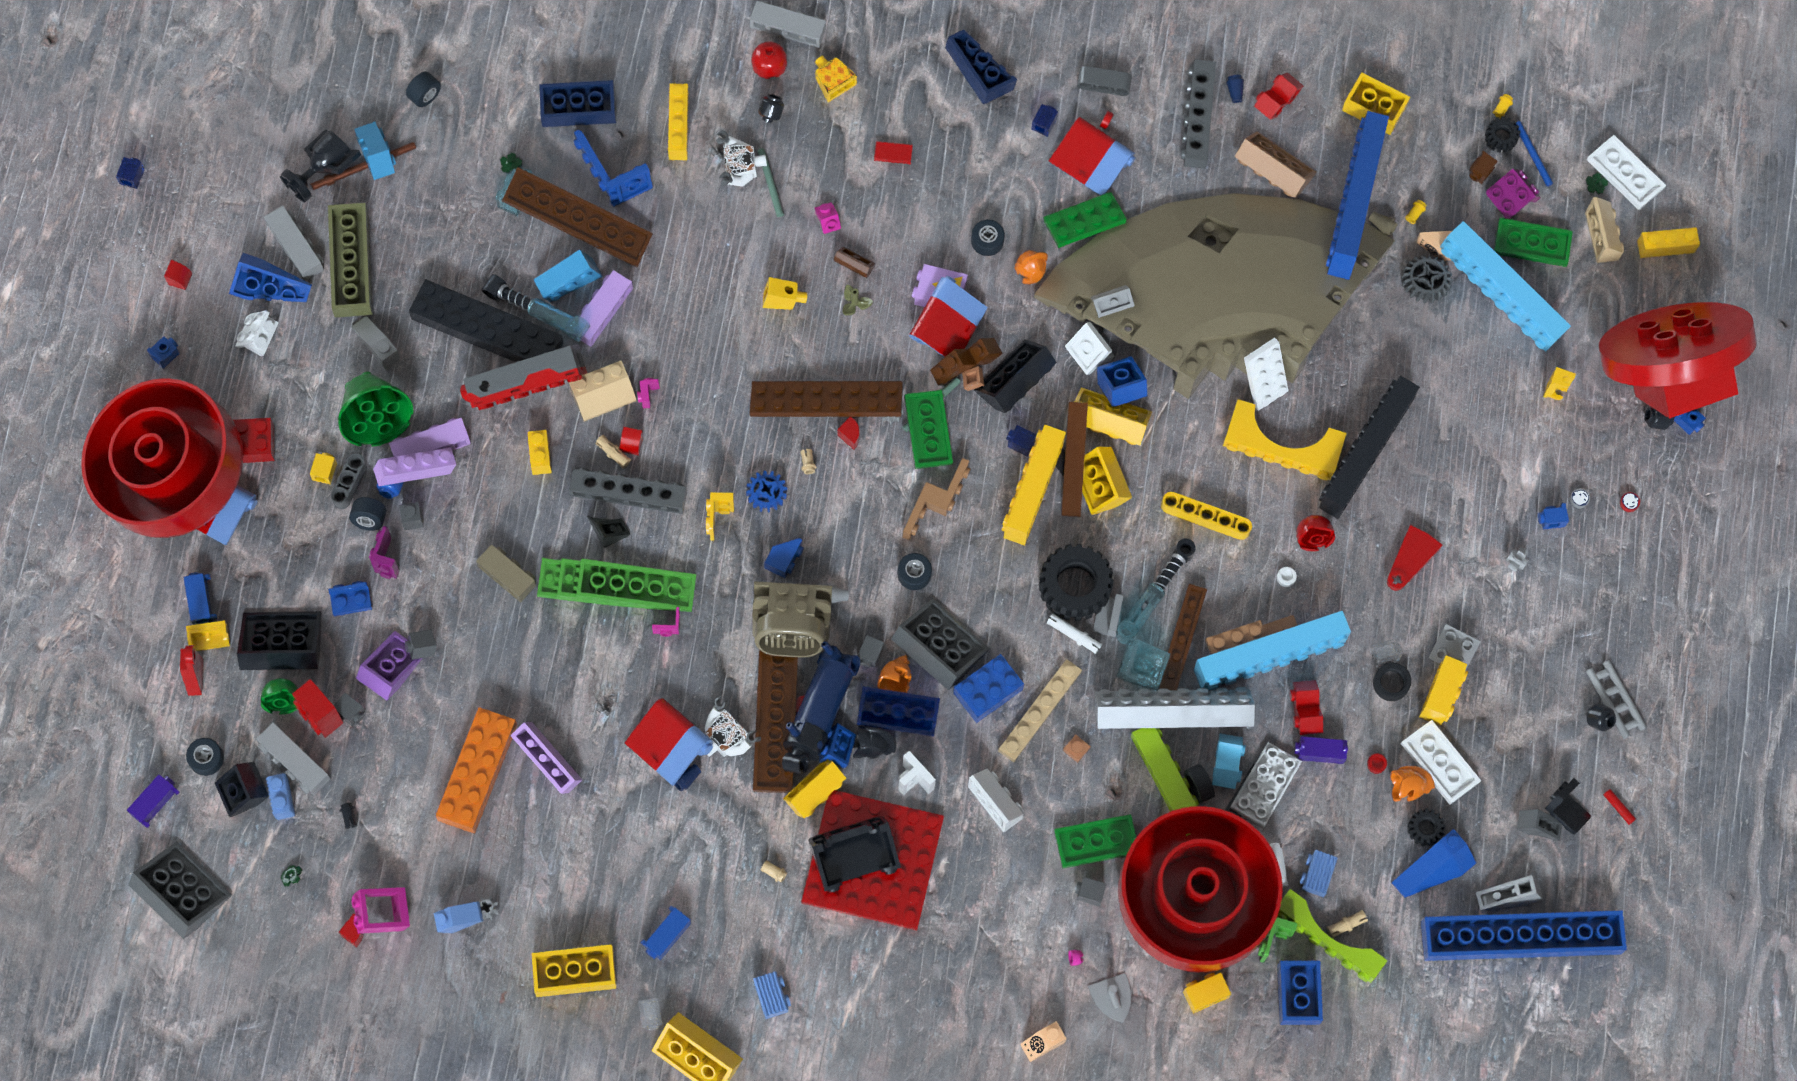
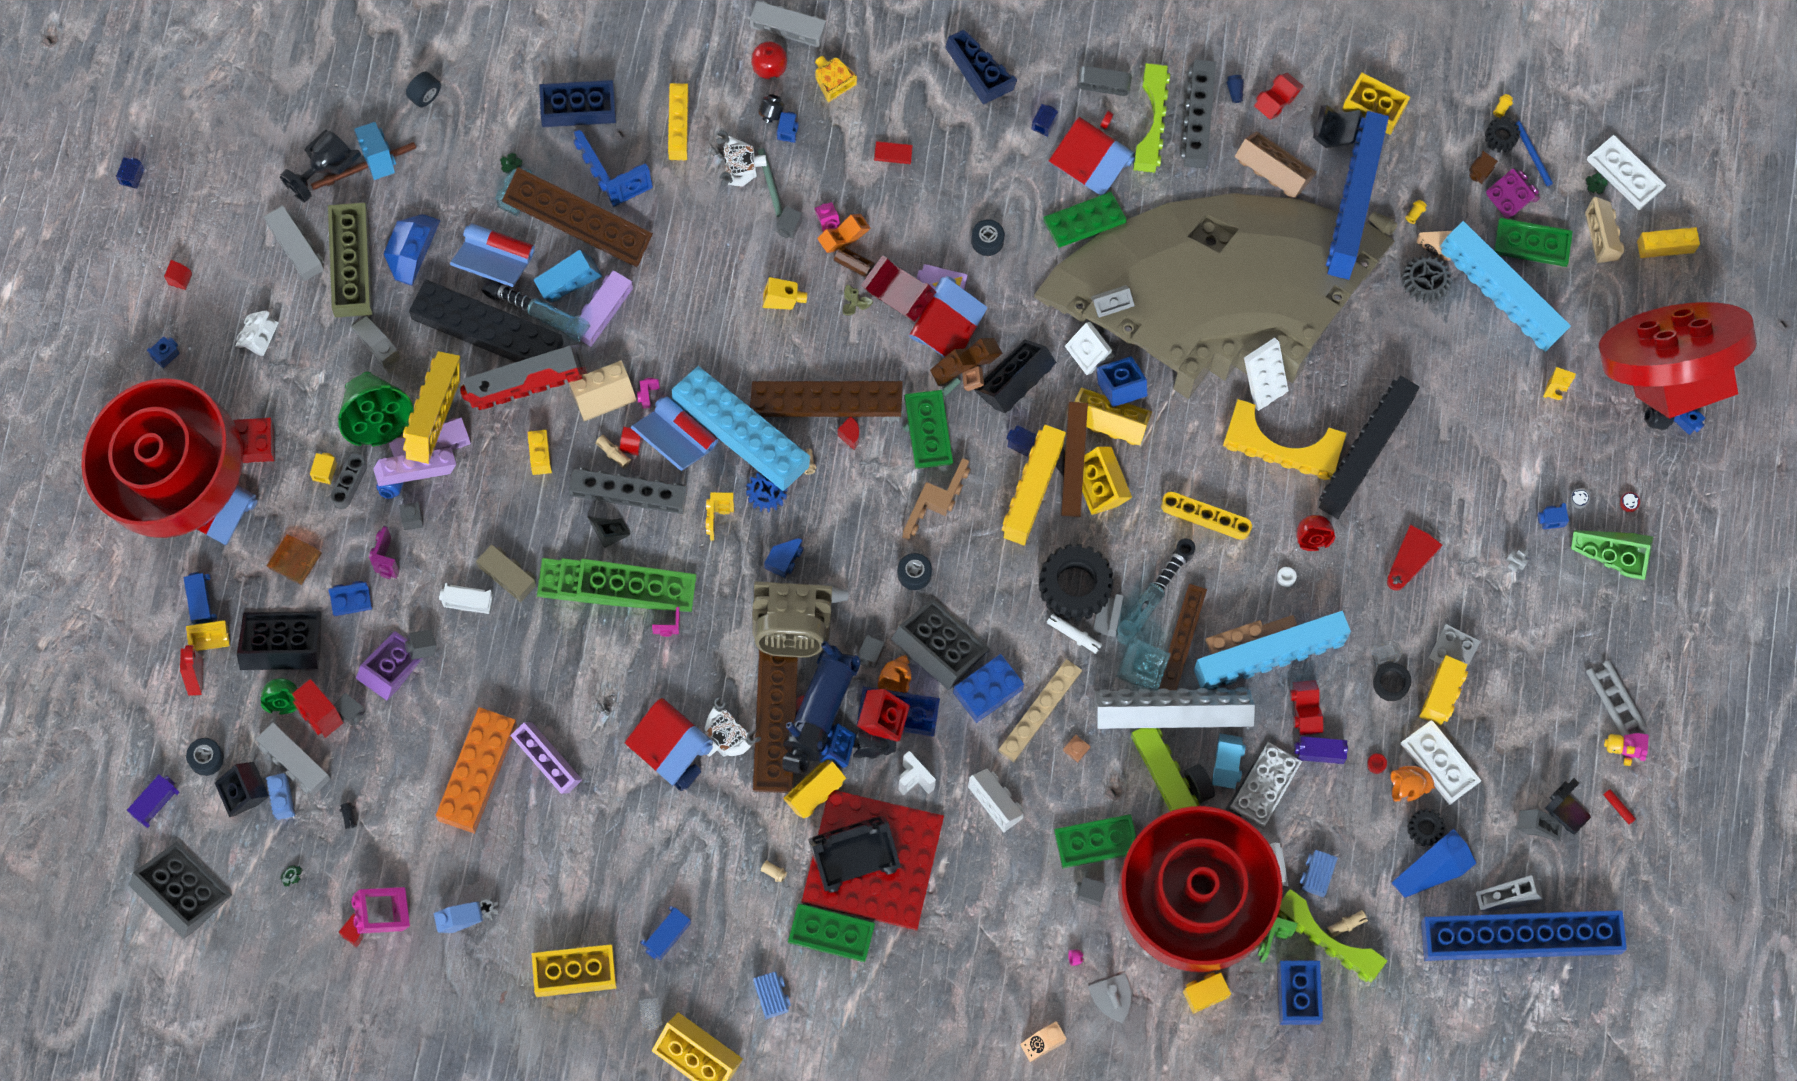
blue wedge [229,253,312,302] -> none
black wheel [349,497,387,531] -> none
orange helmet [1015,250,1048,284] -> none
black head [1586,704,1616,731] -> none
none -> clear orange slope [266,534,322,585]
none -> blue wedge [383,214,440,286]
none -> yellow brick [403,351,460,464]
none -> white window [439,583,493,614]
none -> medium blue door [450,223,535,287]
none -> medium blue door [631,396,719,471]
none -> medium azure brick [672,366,810,491]
none -> dark grey brick [776,206,802,239]
none -> blue brick [777,112,799,143]
none -> green plate [788,904,875,963]
none -> orange brick [817,214,871,253]
none -> red slope [857,689,910,742]
none -> panel [861,255,936,322]
none -> lime arch [1133,63,1170,173]
none -> black bracket [1313,105,1362,148]
none -> bright green wedge [1571,530,1653,580]
none -> piece [1604,733,1649,766]

